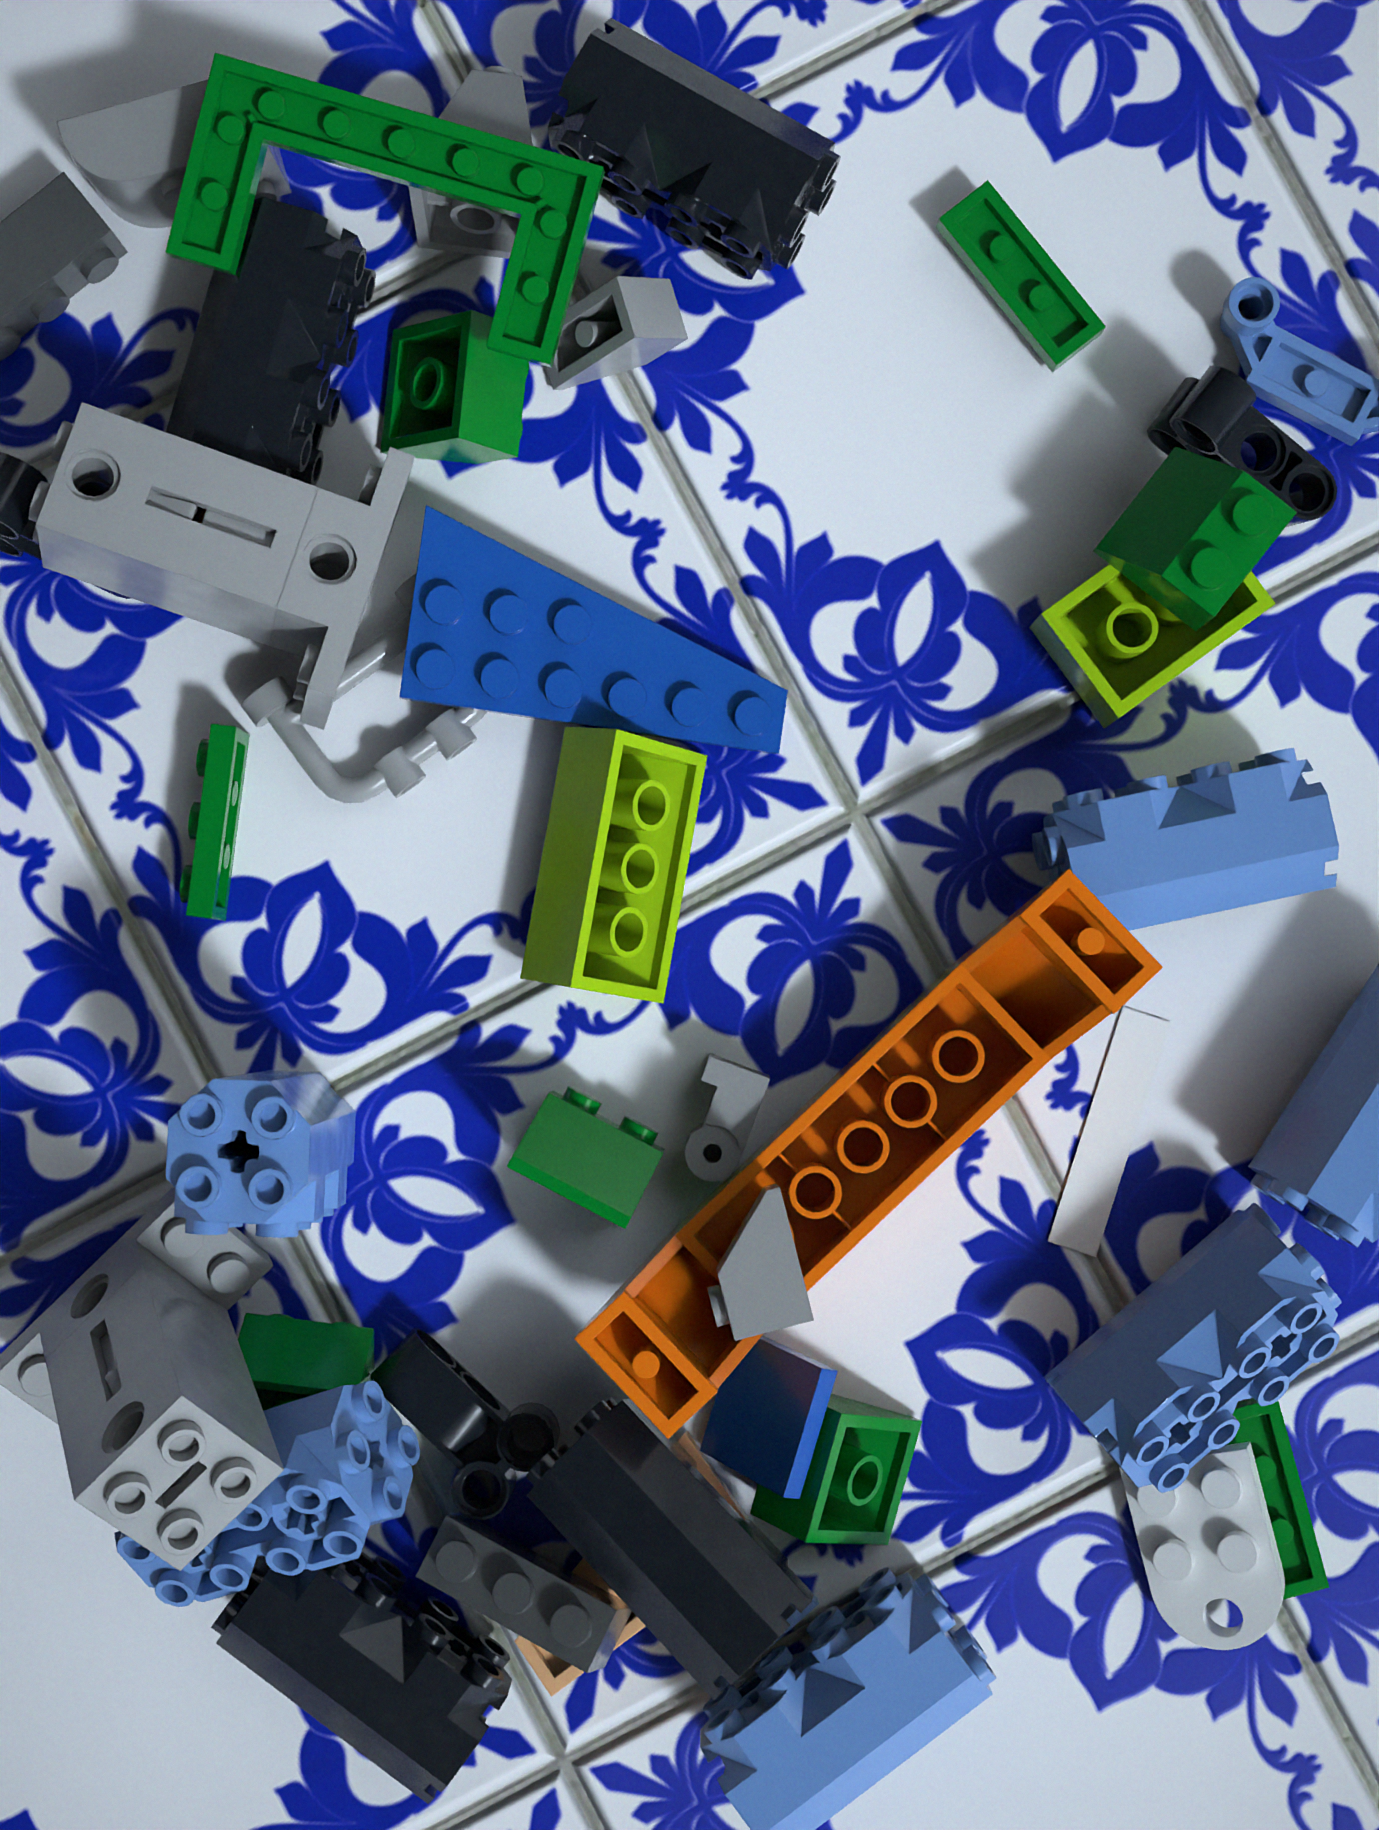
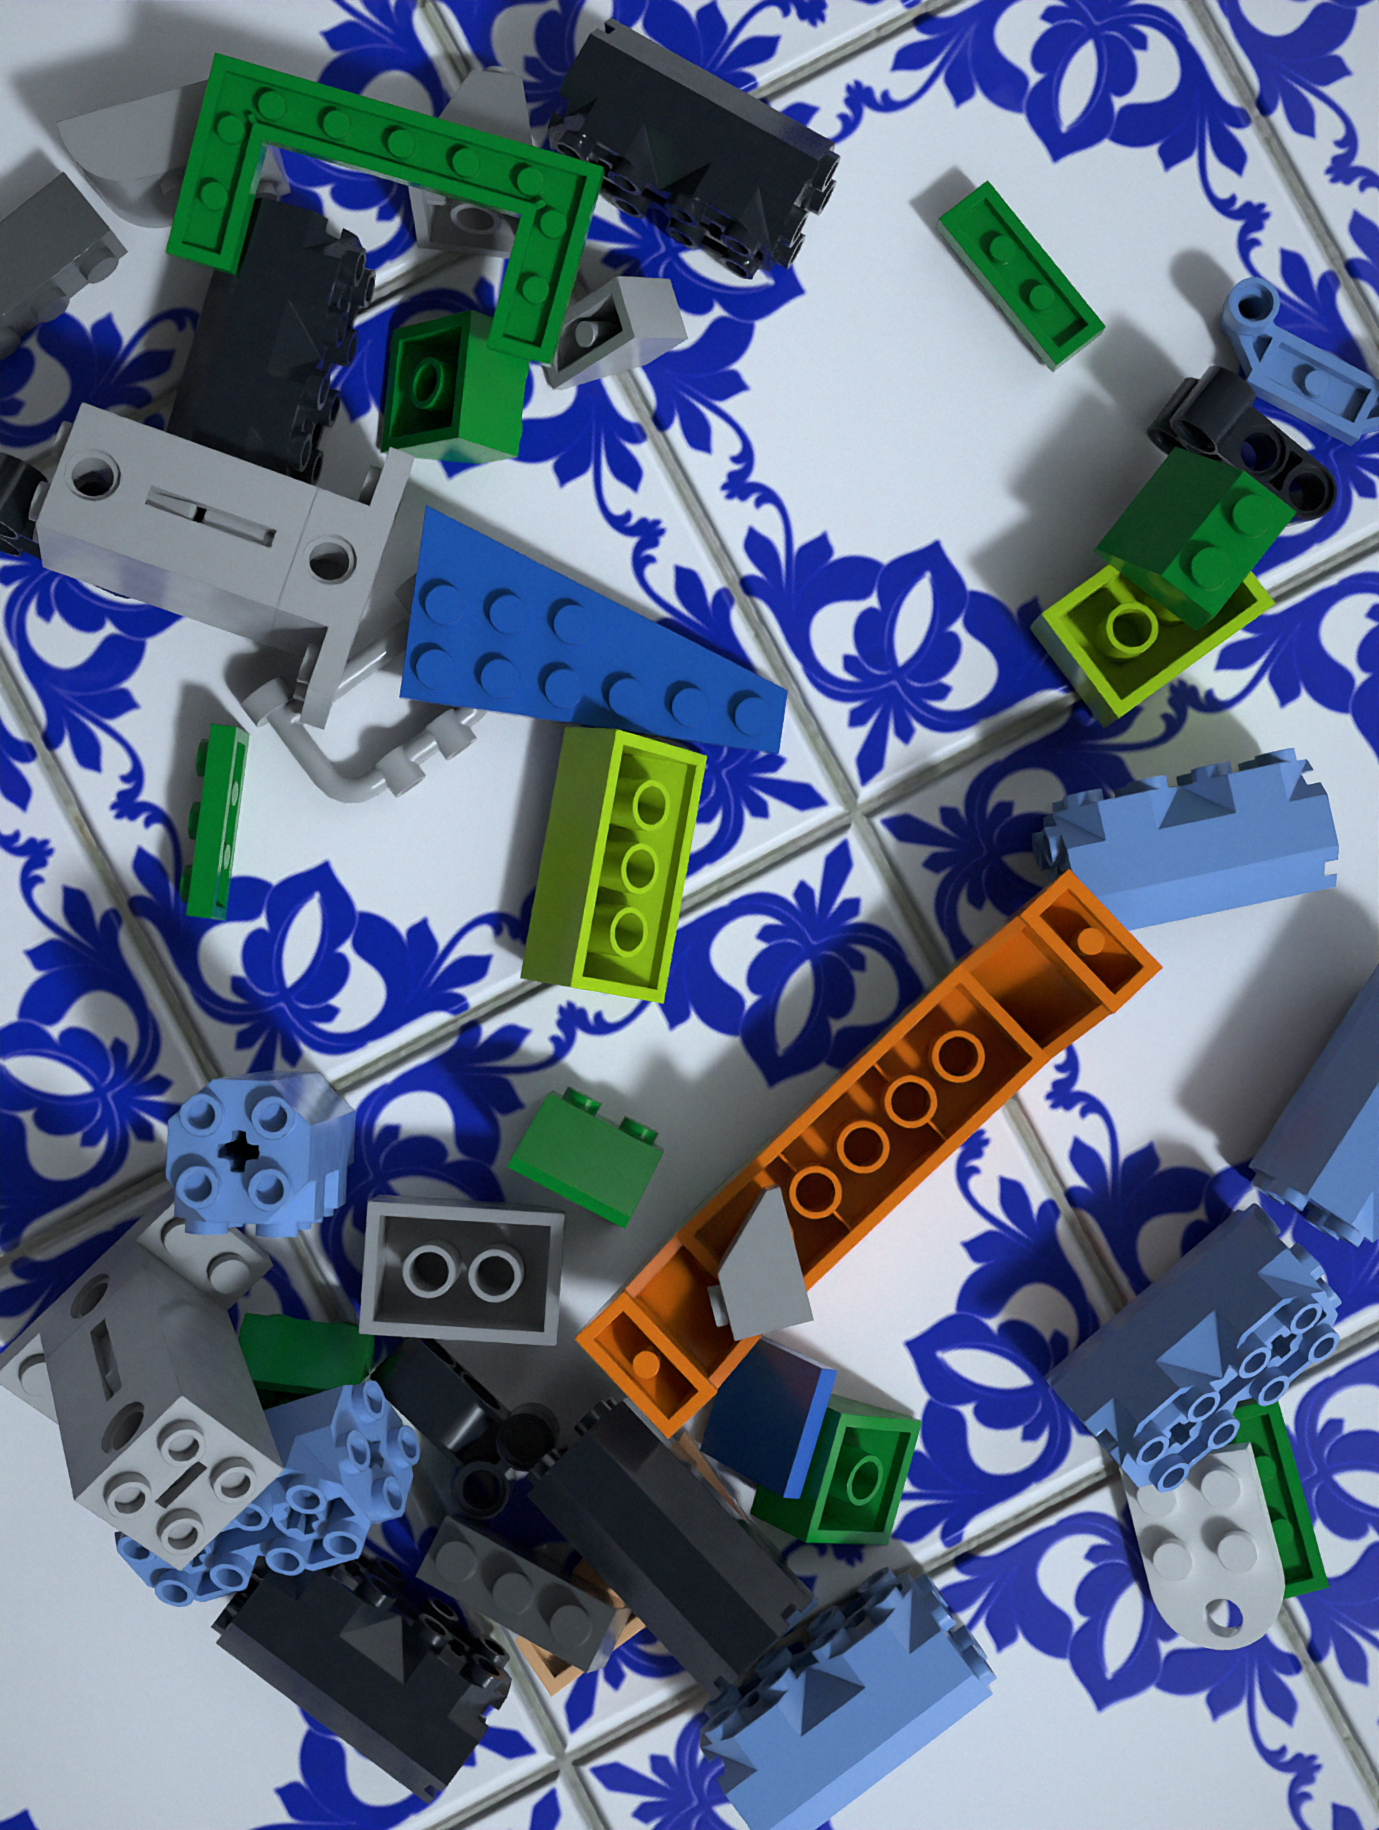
light grey leg [684,1053,770,1182] -> none
white sticker [1048,1007,1171,1257] -> none
none -> light grey brick [359,1195,566,1346]

